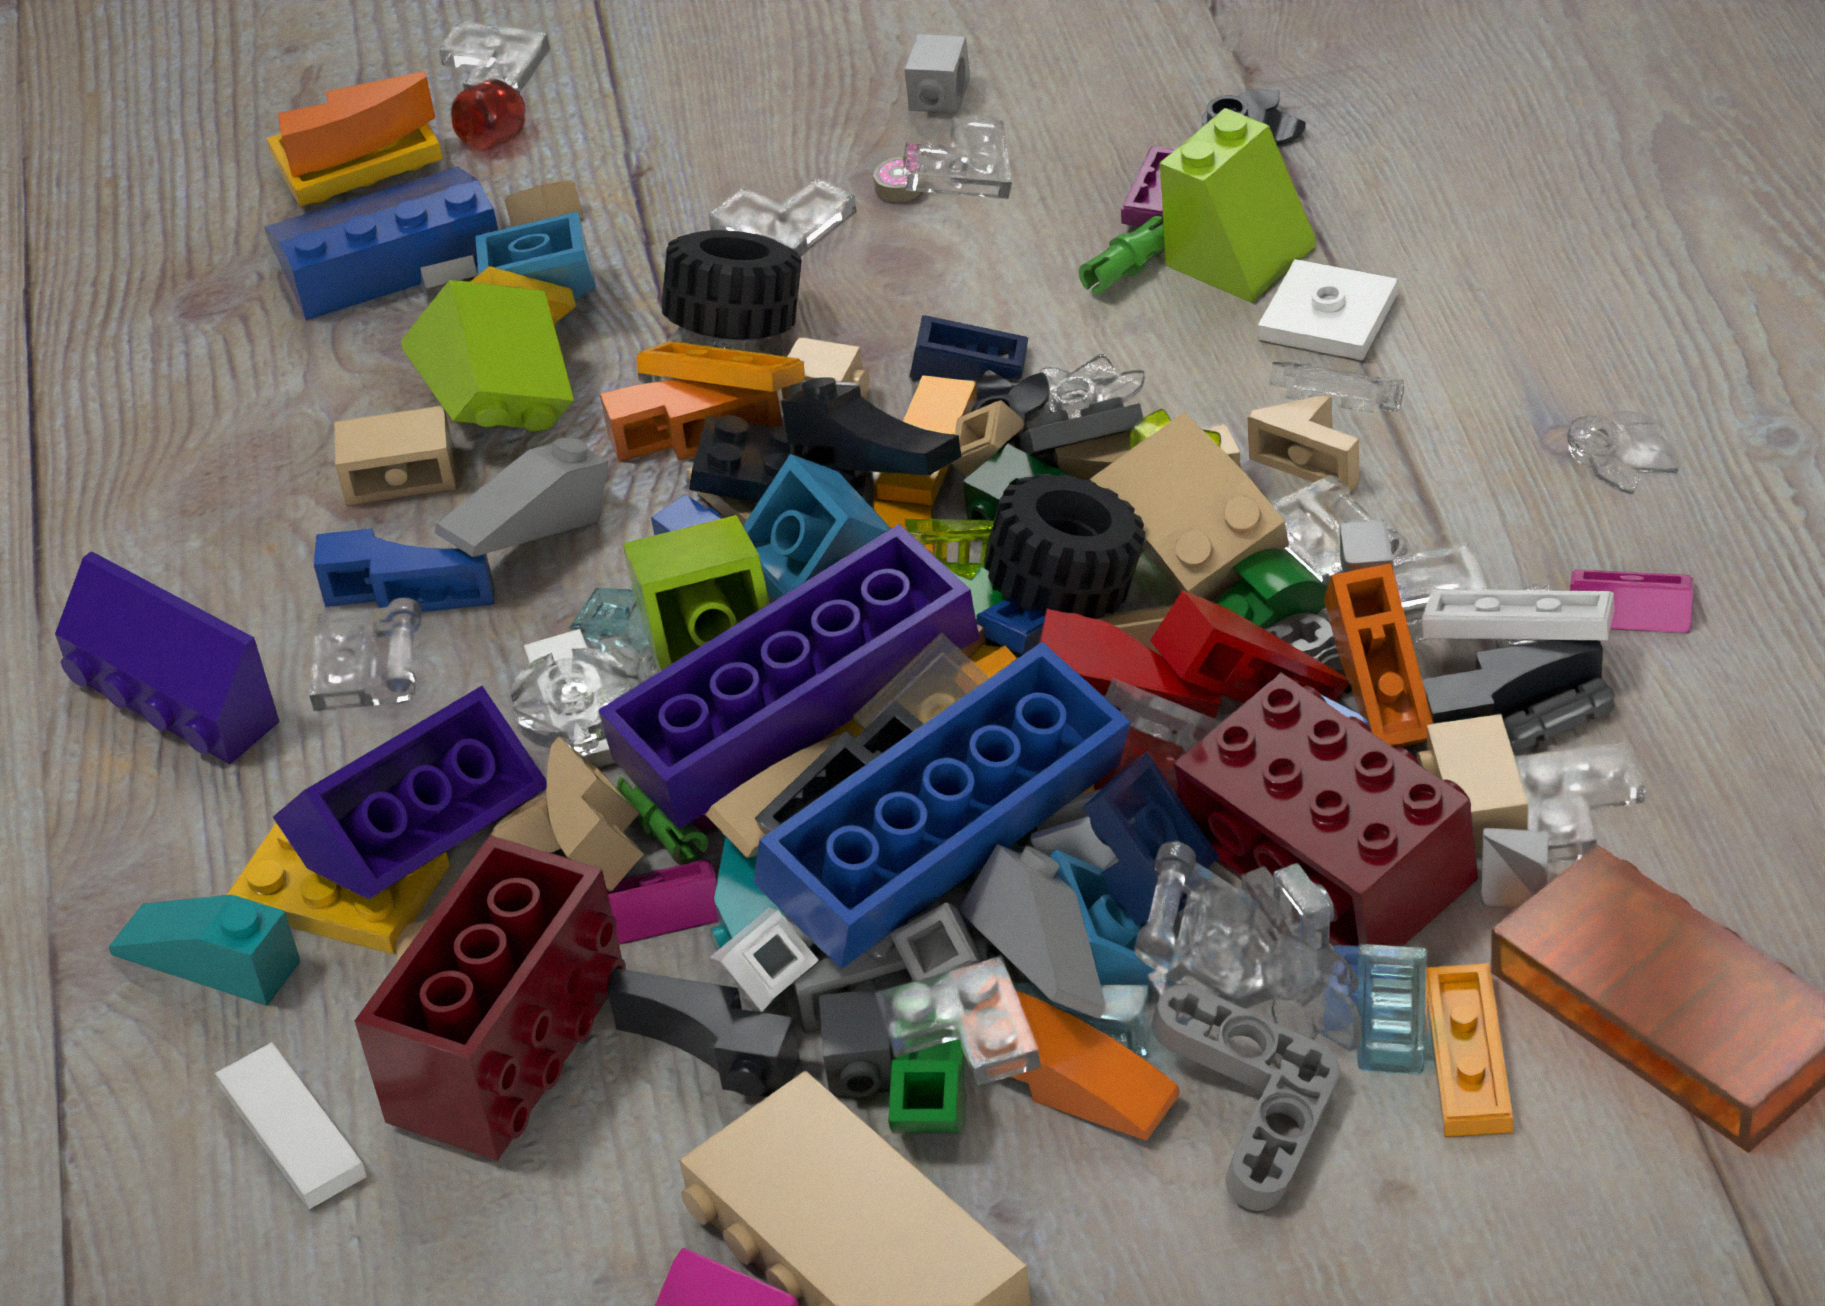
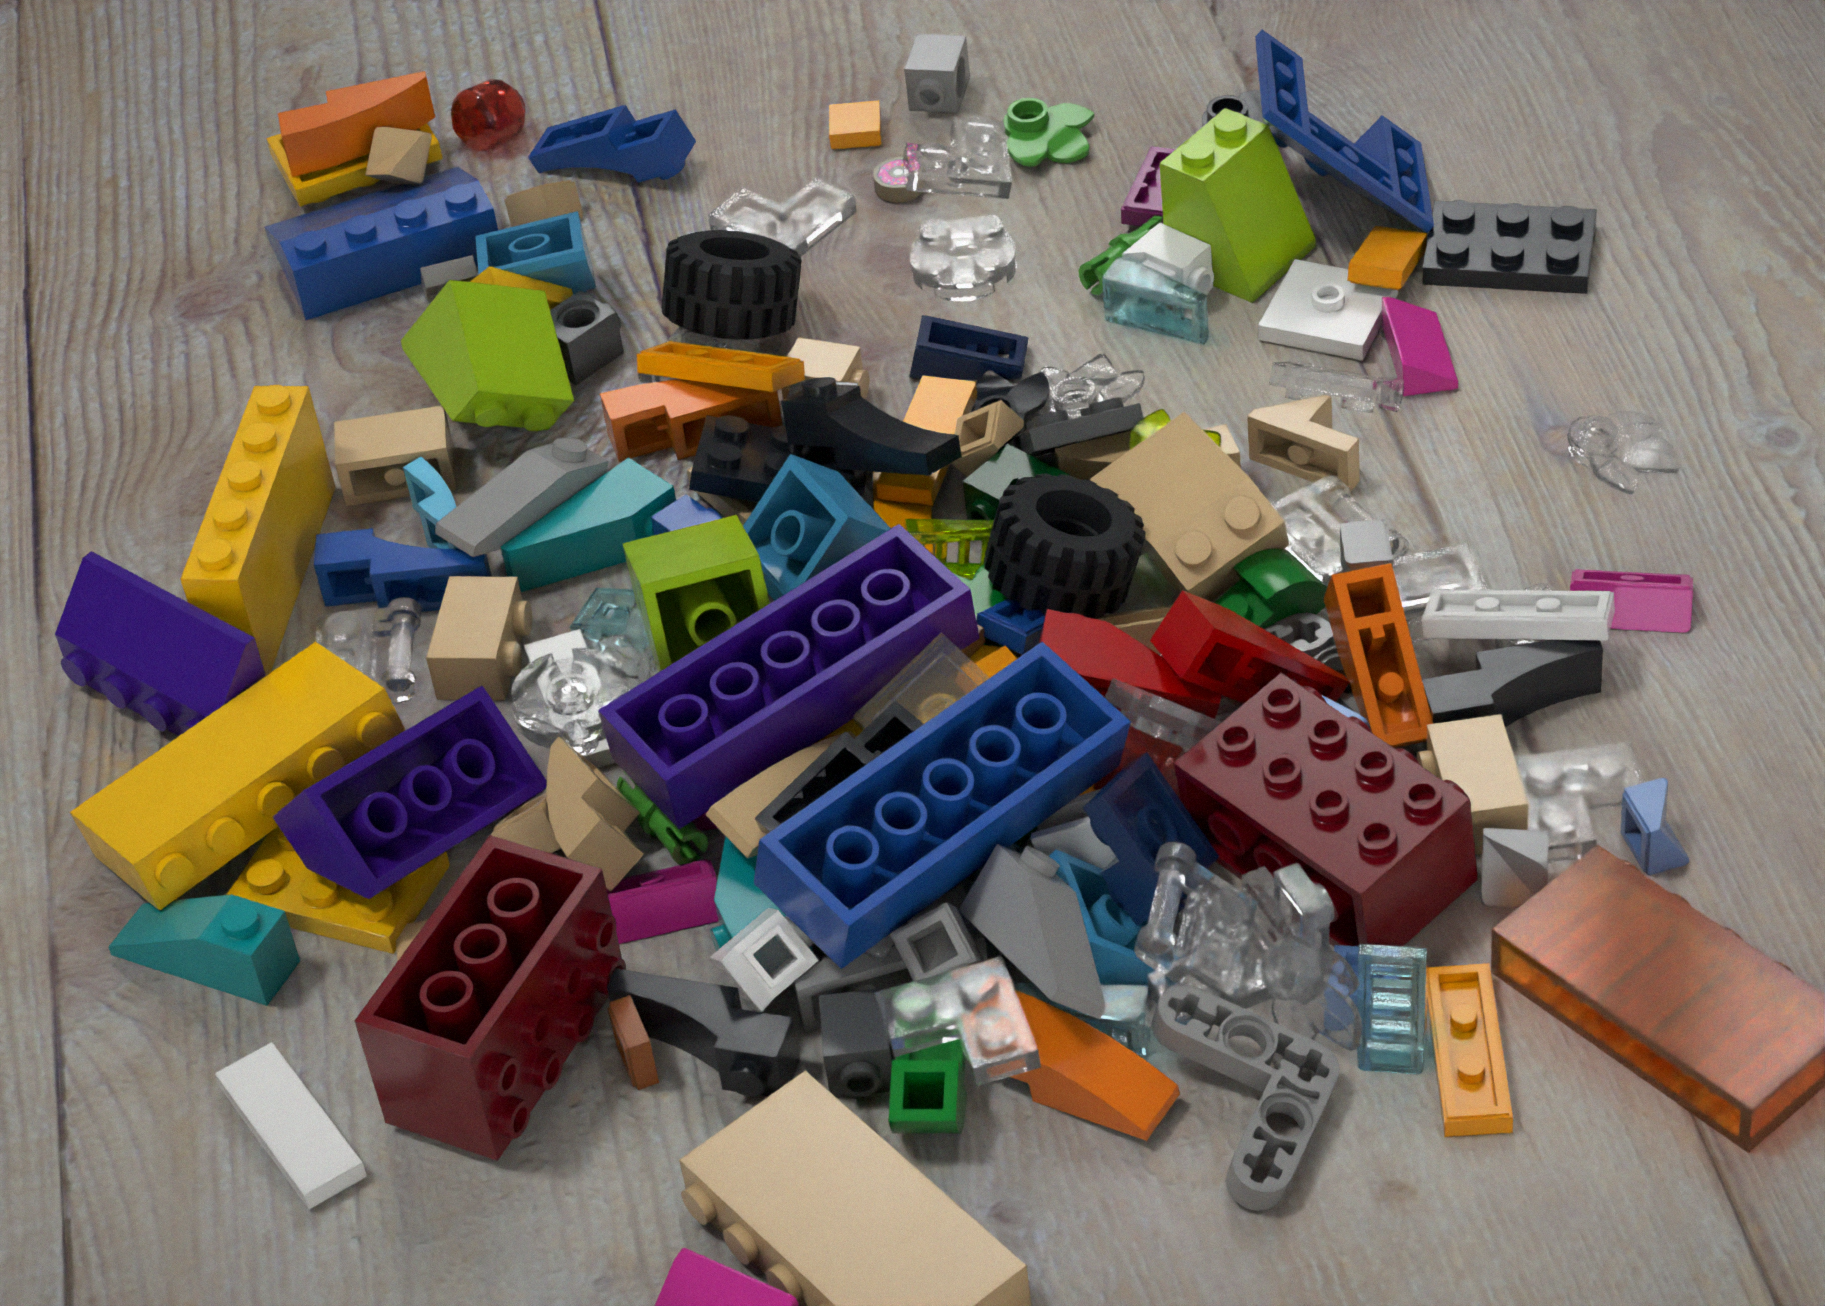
clear plate [439,21,550,106] -> none
dark grey axle [1503,678,1615,752] -> none
none -> yellow brick [70,641,406,911]
none -> yellow brick [180,385,336,675]
none -> tan slope [365,127,432,185]
none -> medium azure slope [403,457,458,549]
none -> tan brick [426,576,532,700]
none -> teal slope [500,457,676,592]
none -> blue slope [528,105,696,183]
none -> dark grey brick [550,290,624,385]
none -> dark orange tile [607,995,659,1090]
none -> light orange tile [829,100,882,149]
none -> clear plate [909,214,1017,301]
none -> bright green plate [1003,97,1094,167]
none -> clear light blue slope [1102,257,1209,345]
none -> white window [1122,223,1214,311]
none -> blue slope [1255,29,1434,233]
none -> light orange tile [1347,225,1428,290]
none -> dark pink slope [1382,297,1458,396]
none -> plate [1422,200,1597,294]
none -> medium blue slope [1620,778,1689,876]

